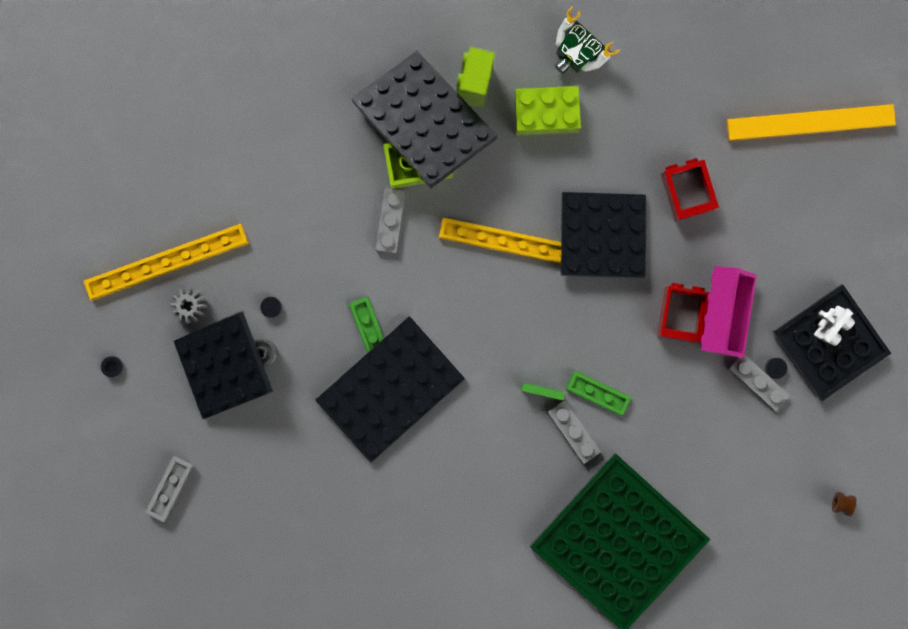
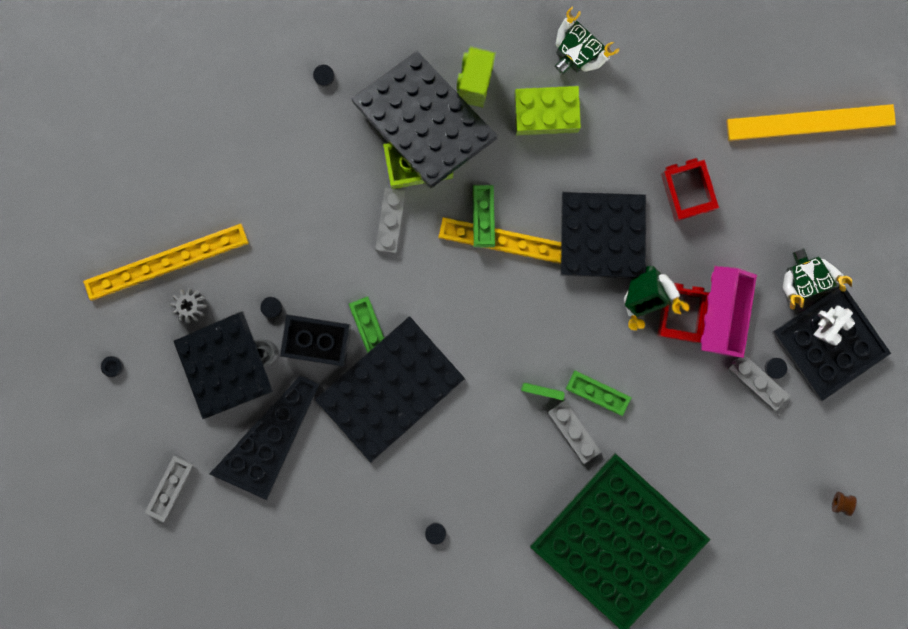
none -> black wing [209,375,320,500]
none -> black brick [280,314,352,367]
none -> black tile [313,64,335,87]
none -> black tile [425,522,446,545]
none -> bright green tile [472,185,495,248]
none -> dark green torso [624,266,689,331]
none -> torso [782,249,852,310]

